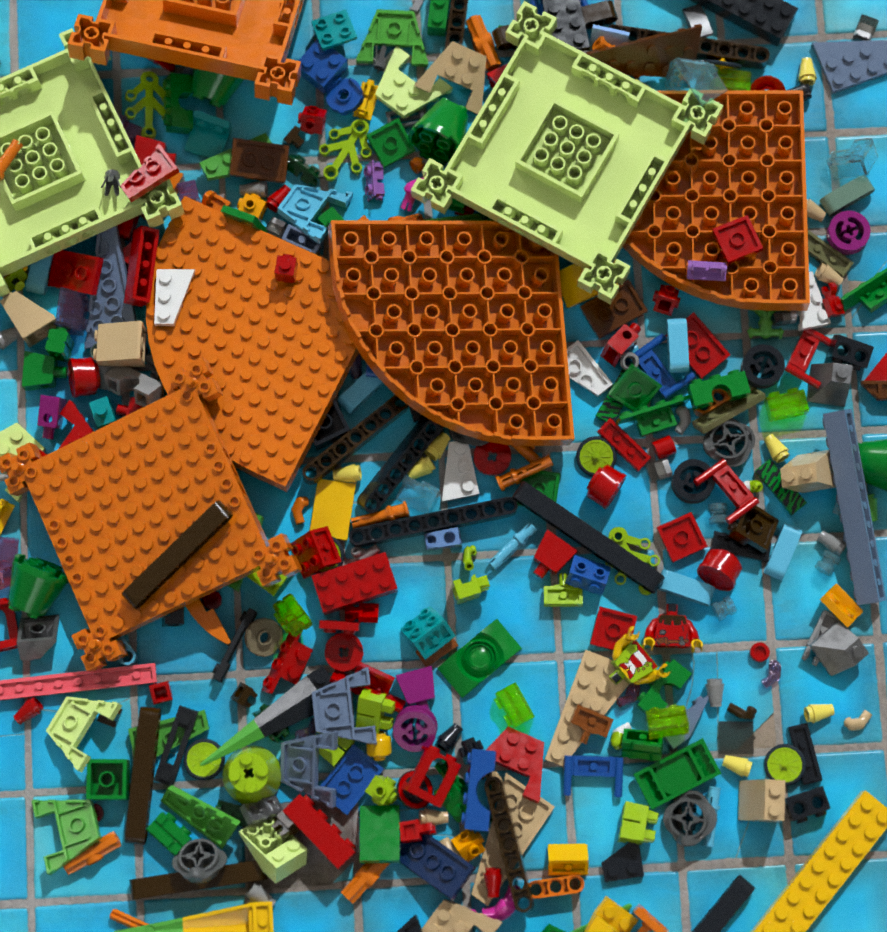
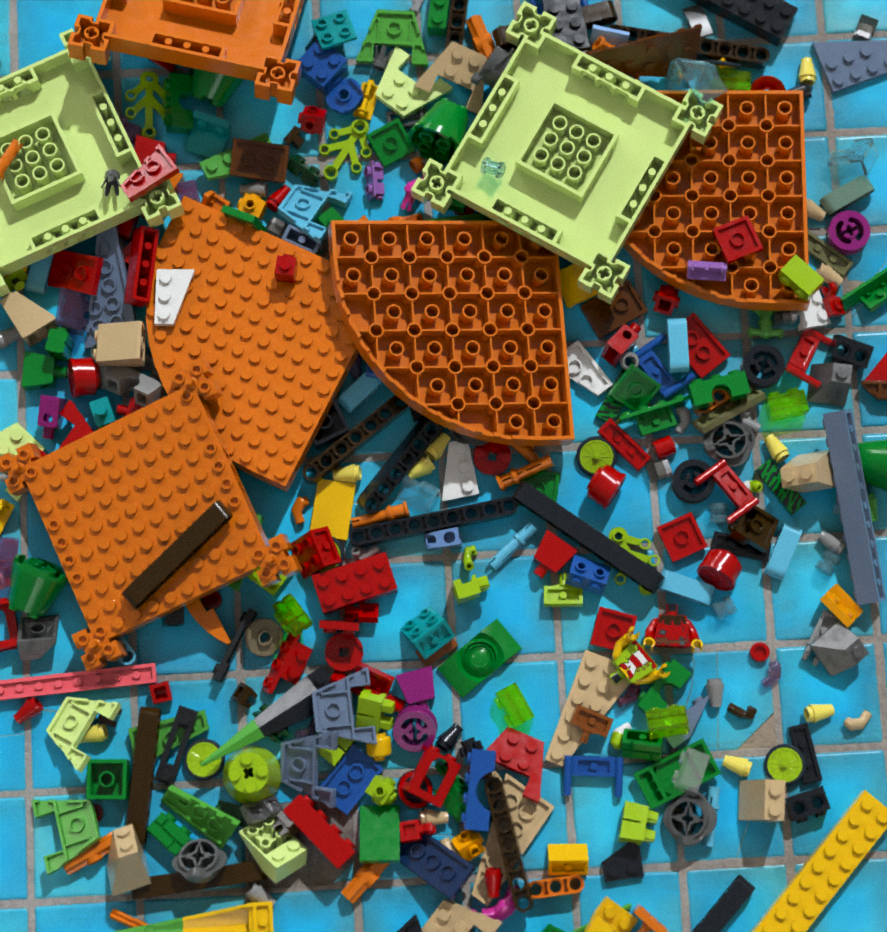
clear smoke piece [717,721,755,754] -> none
none -> light yellow cone [80,723,108,743]
none -> tan slope [107,824,151,896]
none -> dark grey piece [470,46,516,87]
none -> clear light blue bush [481,157,506,179]
none -> clear piece [672,747,710,796]
none -> light grey arm [738,408,761,433]
none -> lime brick [778,254,825,302]

